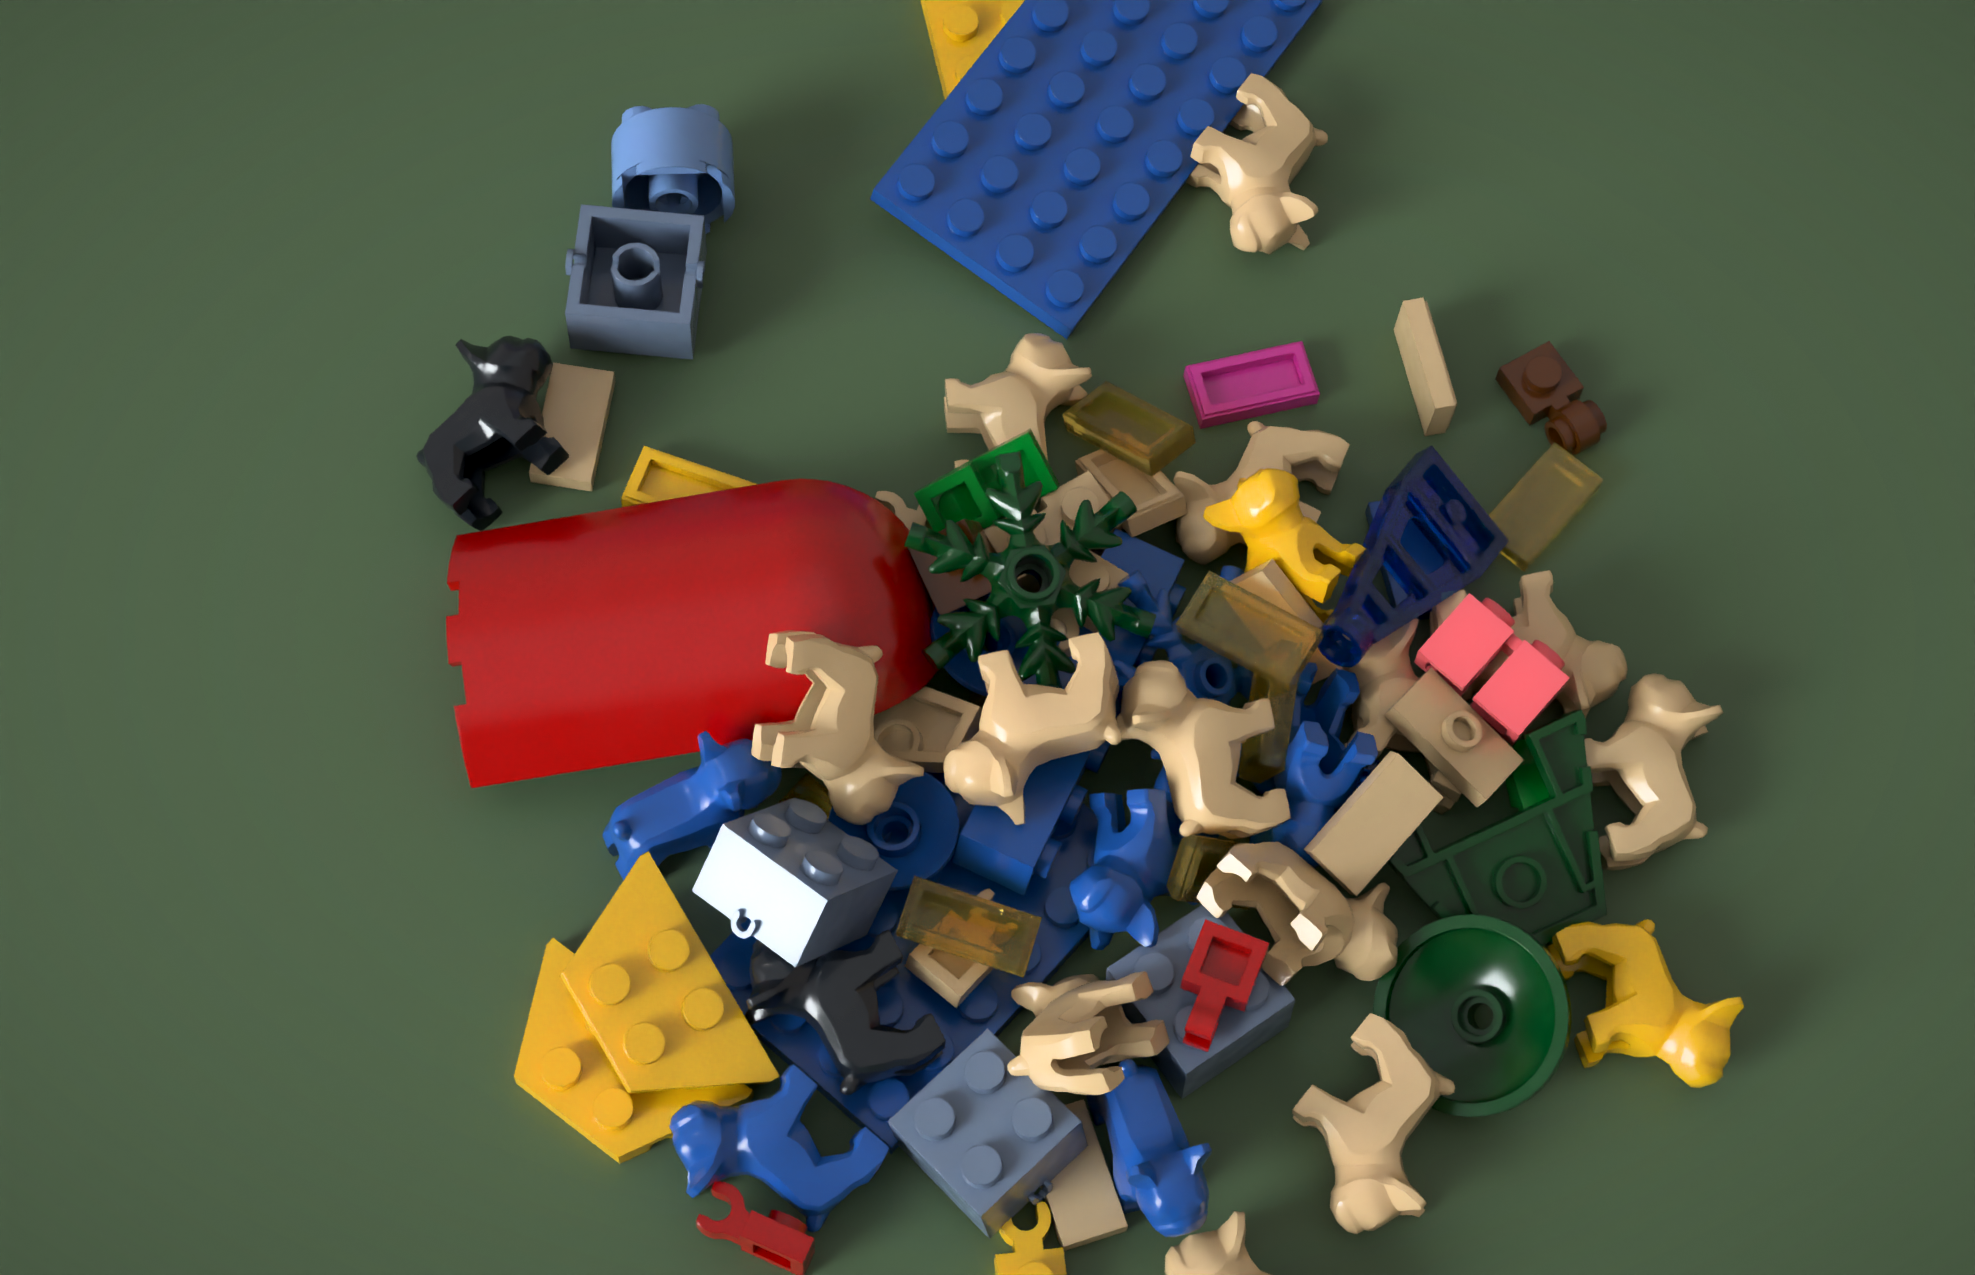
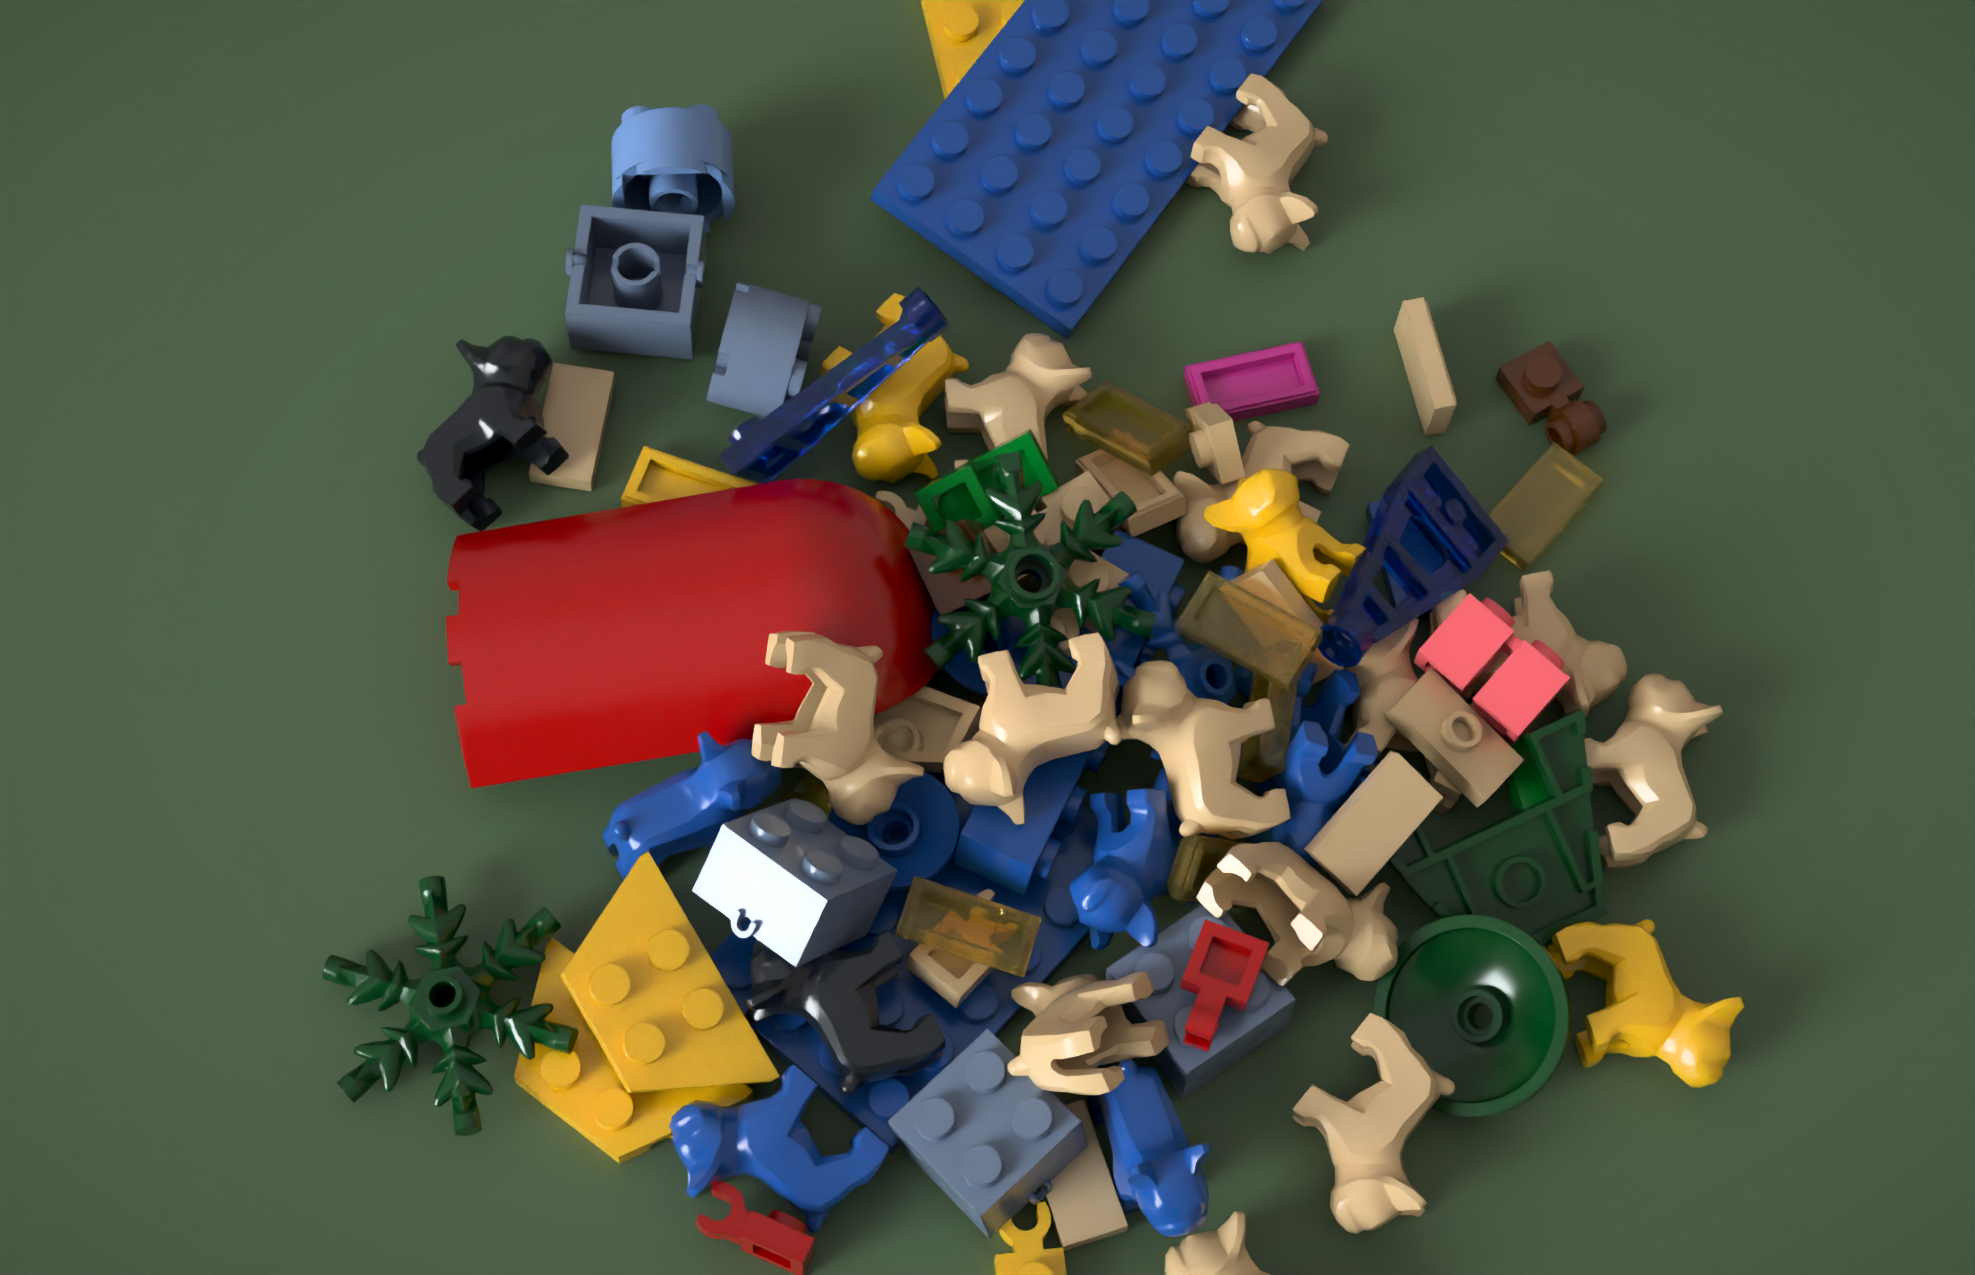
none -> dark green piece [323,876,579,1136]
none -> sand blue brick [706,281,822,421]
none -> clear blue plate [718,287,951,484]
none -> yellow animal [819,293,969,484]
none -> tan plate [1185,402,1246,485]

